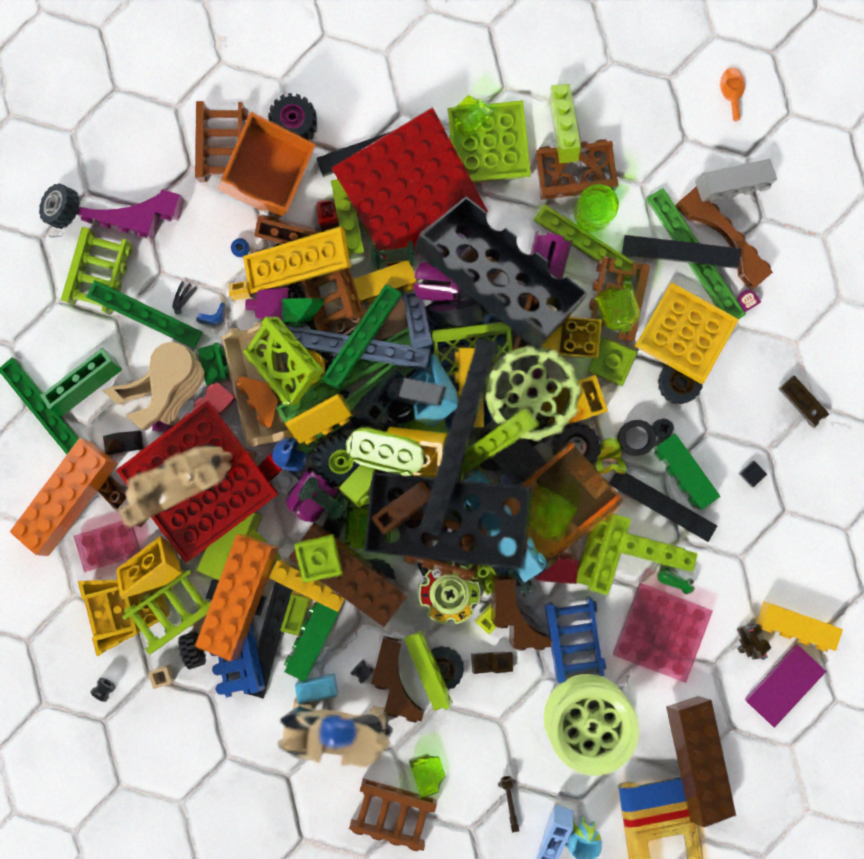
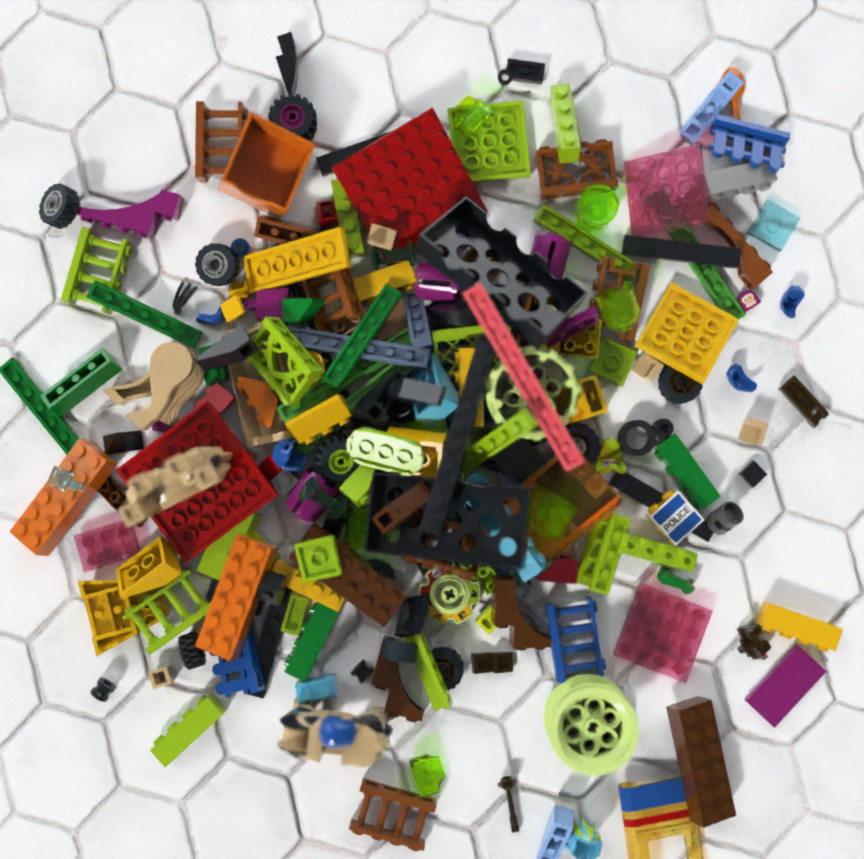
none -> clear light blue plate [46,465,85,492]
none -> lime brick [150,693,227,768]
none -> black slope [193,325,259,371]
none -> black wheel [195,243,240,286]
none -> yellow panel [220,294,248,322]
none -> black slope [258,570,287,606]
none -> black slope [276,32,298,96]
none -> tan panel [366,224,396,250]
none -> black wheel [380,638,418,664]
none -> black tile [394,594,430,638]
none -> coral plate [463,283,585,472]
none -> black hinge [497,58,545,86]
none -> magenta tile [545,306,600,349]
none -> clear pink plate [624,144,710,236]
none -> tan panel [631,352,664,382]
none -> piece [645,490,705,546]
none -> light blue slope [679,71,744,144]
none -> dark grey wheel [706,501,744,535]
none -> fence [708,114,790,173]
none -> blue hair [726,363,758,393]
none -> tan panel [738,417,769,446]
none -> clear light blue tile [747,199,801,252]
none -> blue hair [780,285,805,318]

